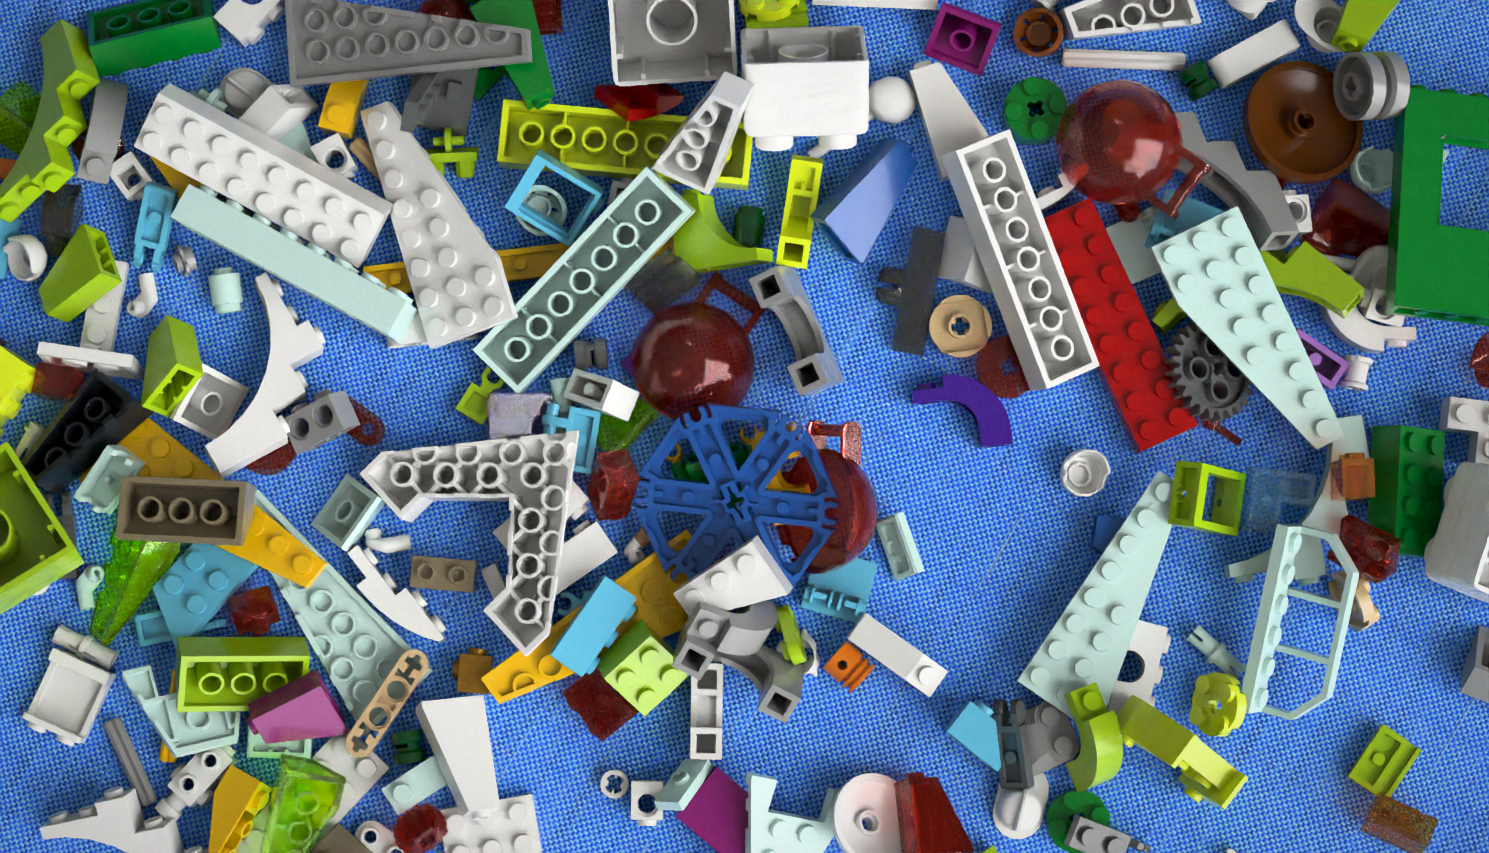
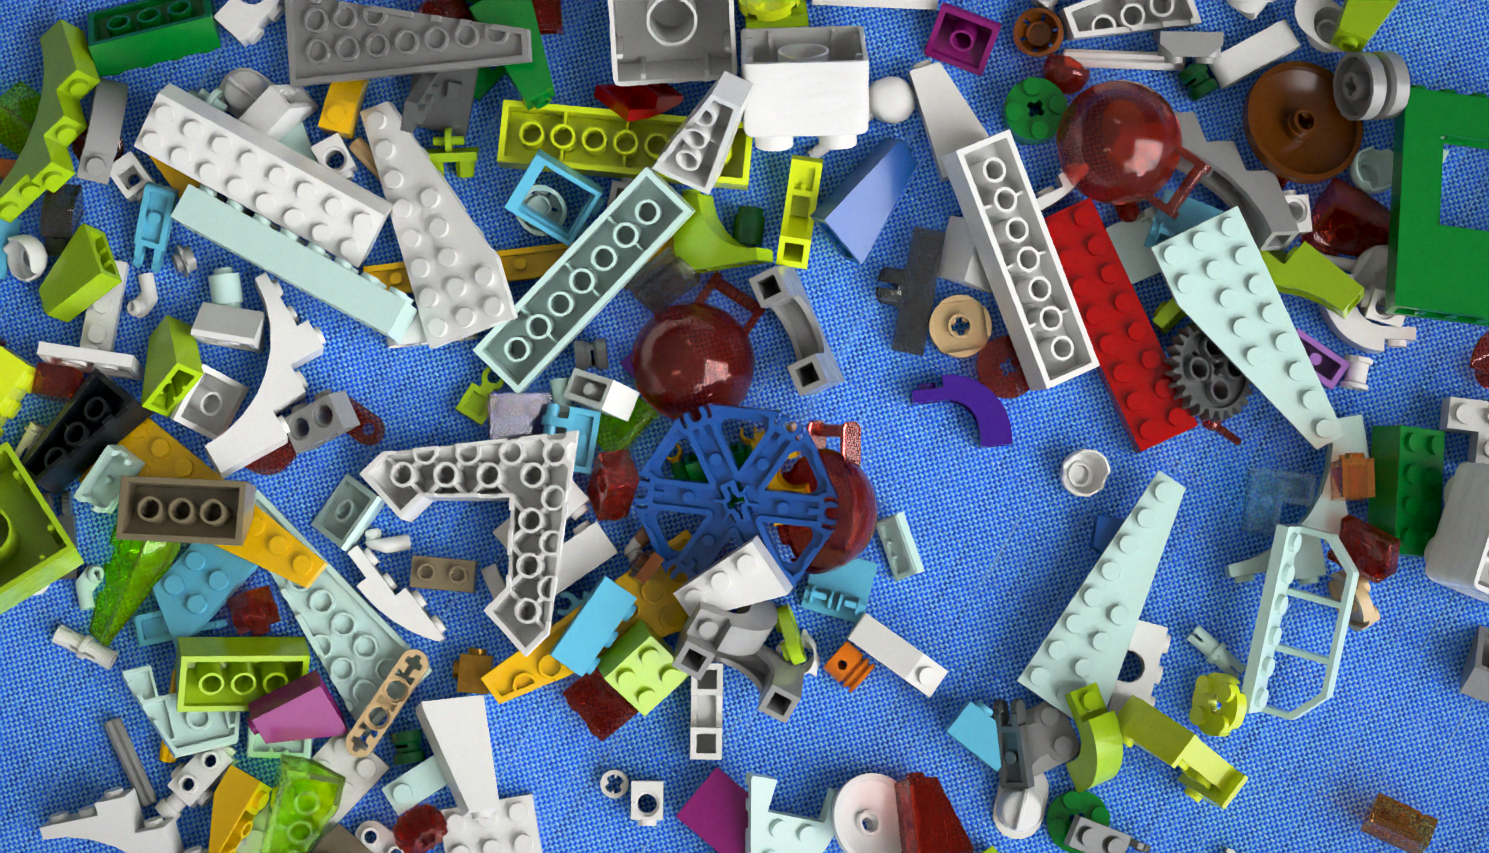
white panel [21,648,116,746] -> none
light aqua plate [654,759,714,811] -> none
lime window [1168,461,1246,537] -> none
lime plate [1346,724,1422,803] -> none
none -> white slope [191,302,265,353]
none -> reddish brown plate [628,550,664,585]
none -> clear red hair [1042,53,1090,95]
none -> light grey slope [1153,31,1224,64]

